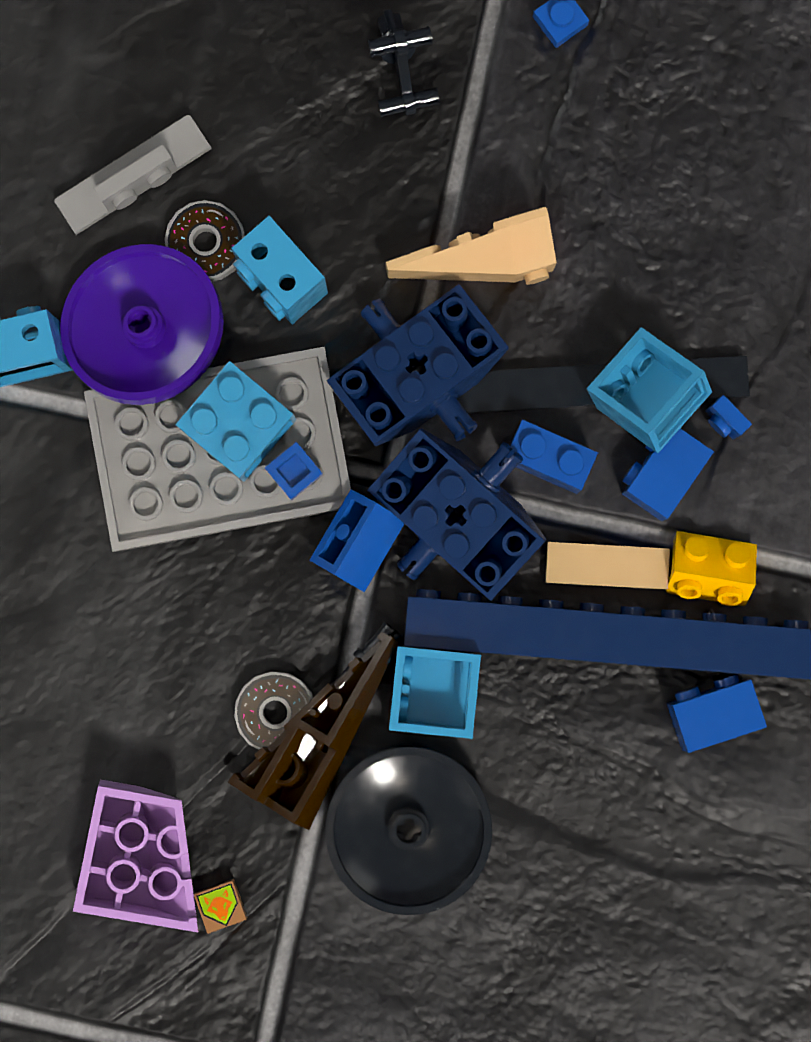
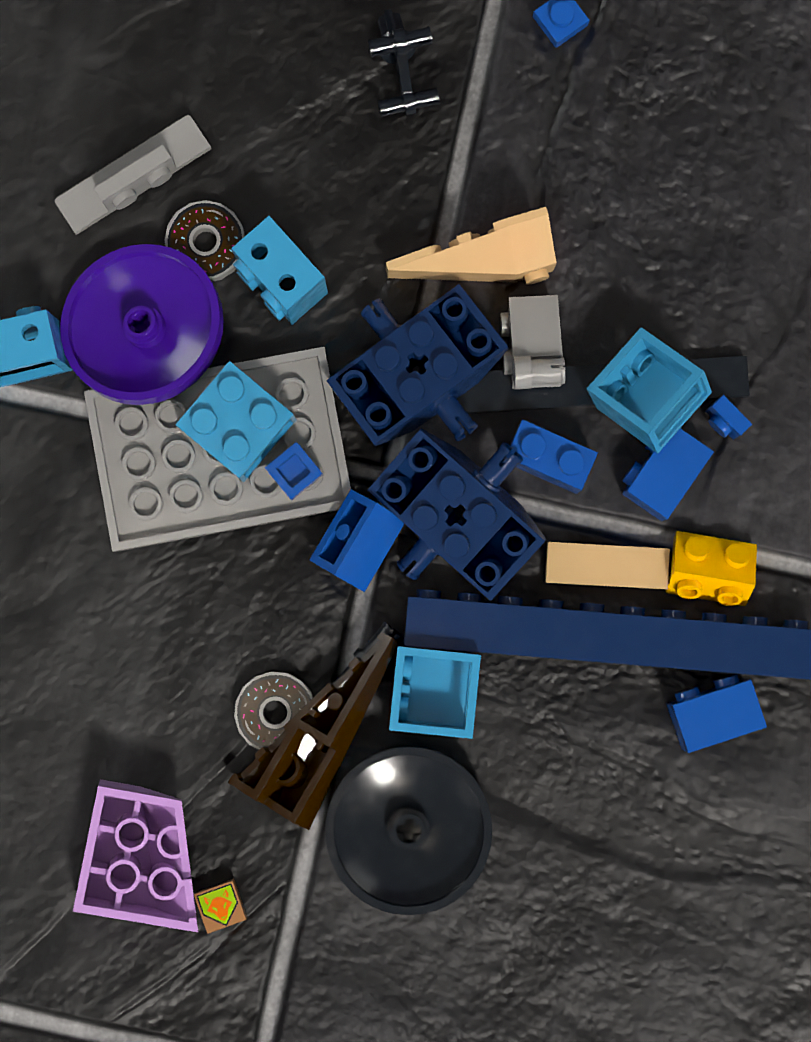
none -> light grey hinge [500,295,565,390]

